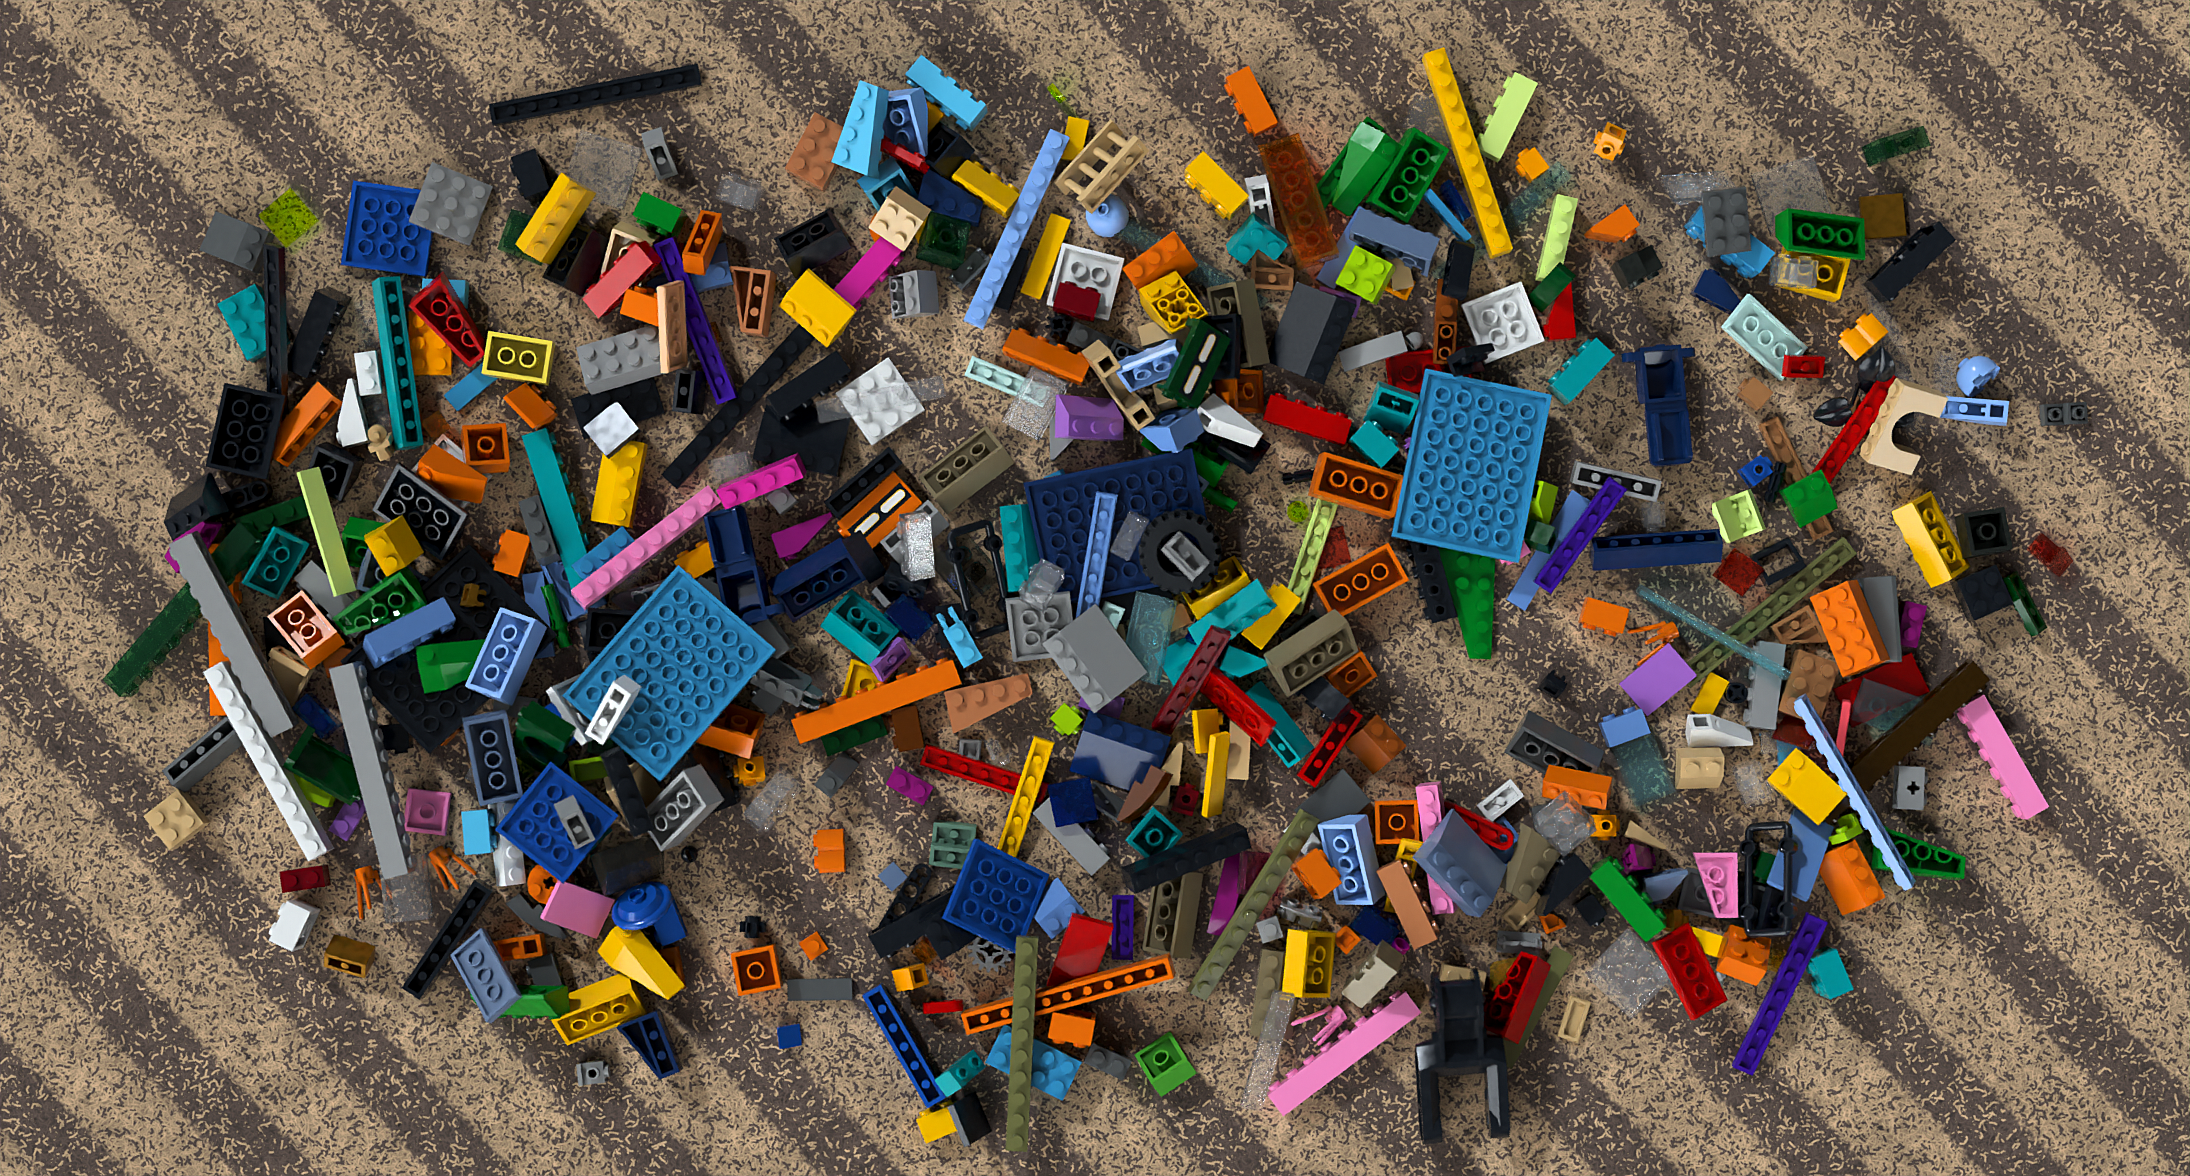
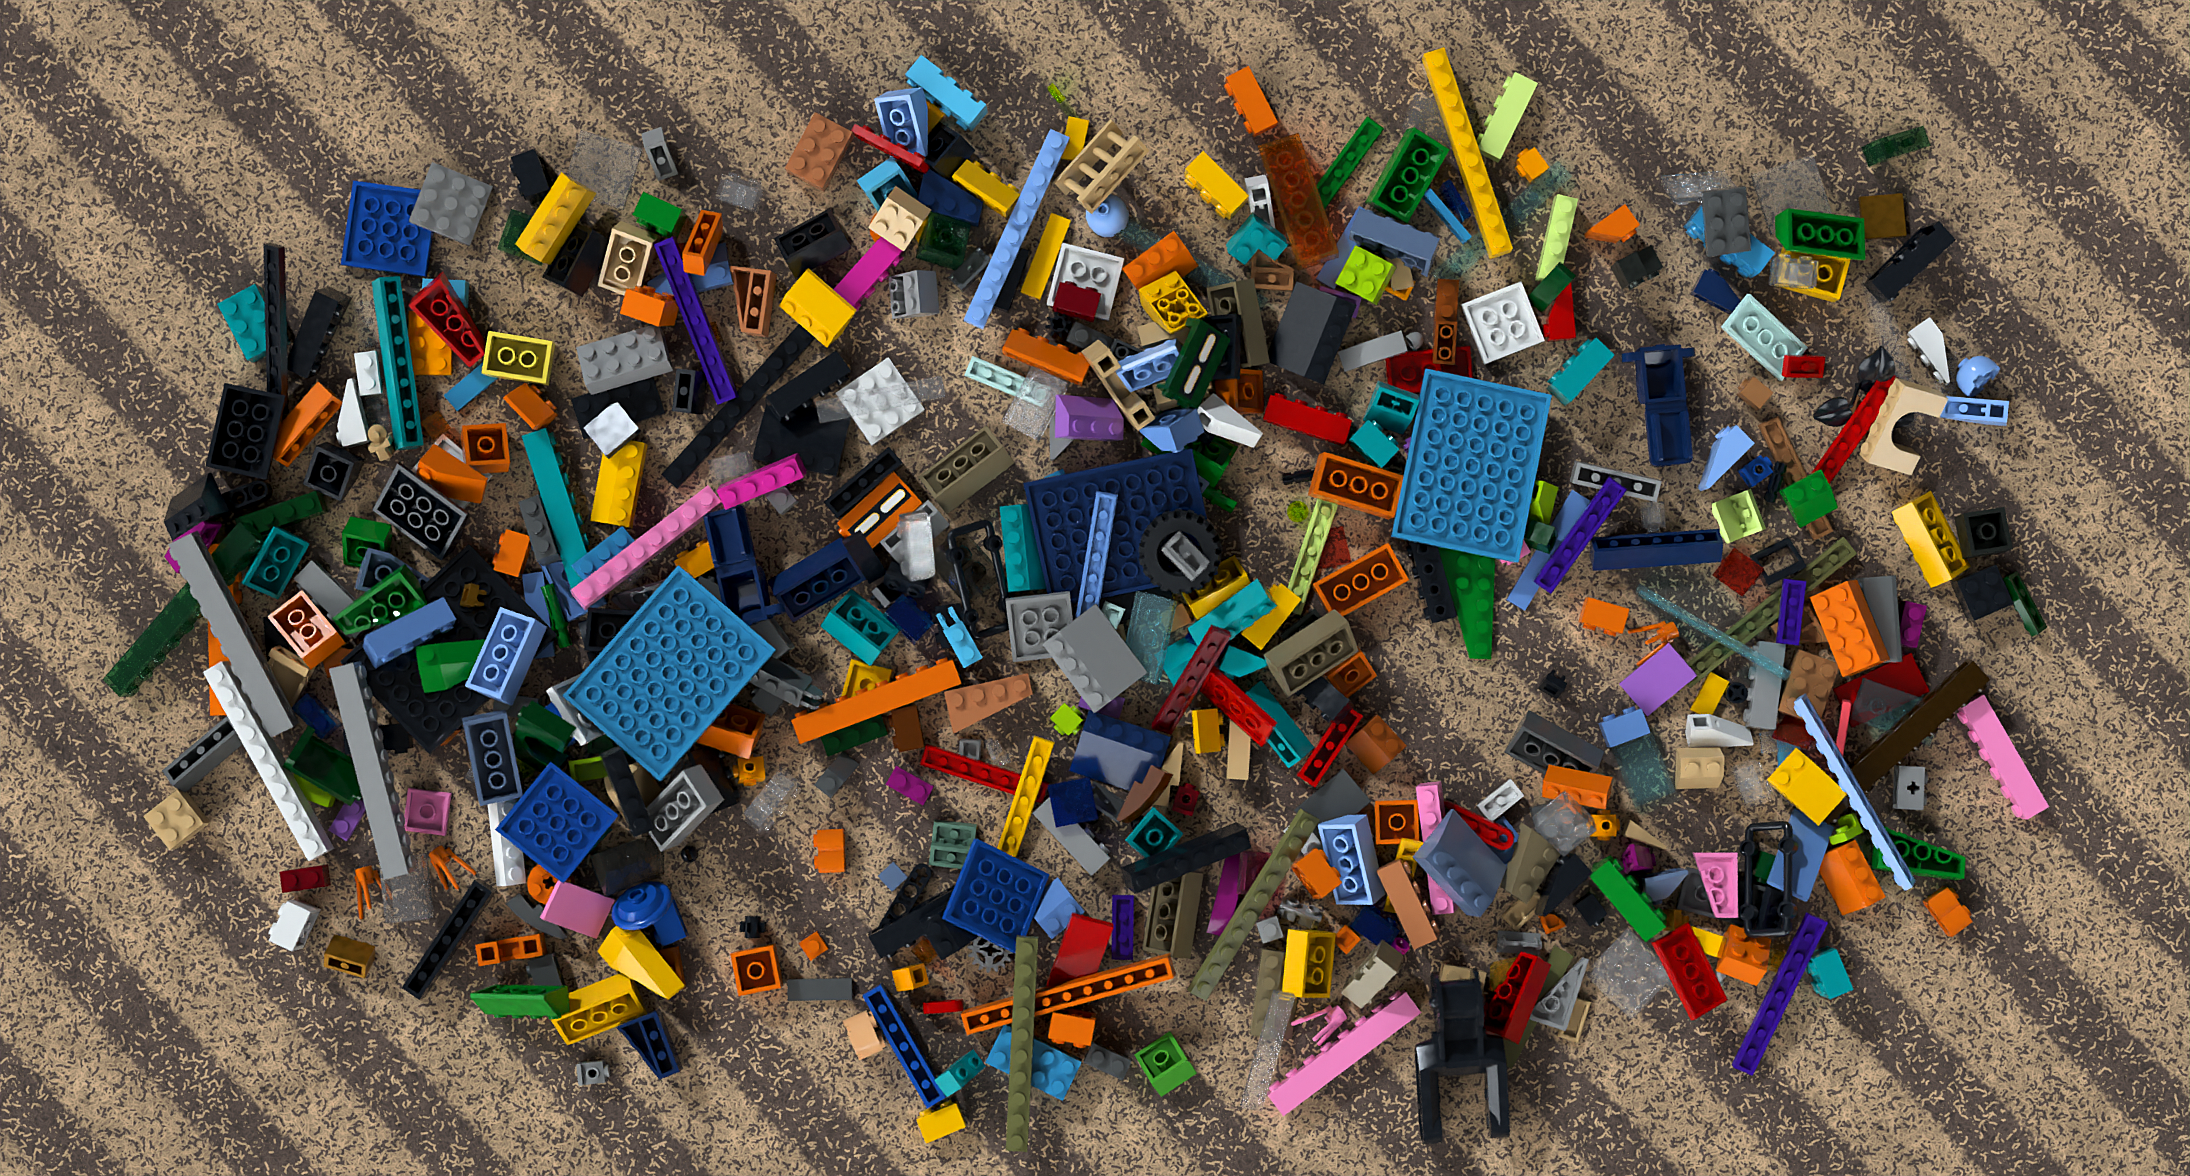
dark grey slope [200,211,275,274] -> none
clear neon green tile [258,188,319,248] -> none
yellowish green tile [297,467,356,597] -> none
yellow slope [364,515,424,577] -> none
sand blue tile [450,928,522,1023] -> none
medium azure slope [461,809,498,855] -> none
black plate [489,64,703,126] -> none
light grey slope [554,795,595,849] -> none
brick [582,241,662,318] -> none
white slope [585,675,642,745] -> none
light nougat tile [657,280,688,373] -> none
magenta slope [771,512,834,562] -> none
blue slope [777,1024,802,1049] -> none
medium azure wedge [831,80,889,179] -> none
medium lavender plate [870,637,911,682] -> none
black tile [948,1091,992,1147] -> none
clear brick [1019,558,1065,613] -> none
clear brick [1110,510,1150,561] -> none
yellow tile [1202,731,1231,818] -> none
black plate [1215,438,1272,475] -> none
green wedge [1331,121,1402,217] -> none
black beam [1441,238,1475,301] -> none
black bracket [1446,343,1495,377] -> none
light orange brick [1593,122,1627,161] -> none
light orange brick [1838,313,1889,361] -> none
clear red slope [2026,533,2073,577] -> none
dark grey slope [2039,402,2088,426] -> none
none -> light nougat brick [843,1010,886,1060]
none -> light grey wing [1529,957,1589,1031]
none -> light blue slope [1698,425,1754,491]
none -> dark purple plate [1776,579,1806,646]
none -> white slope [1907,317,1950,386]
none -> orange brick [1922,886,1972,937]

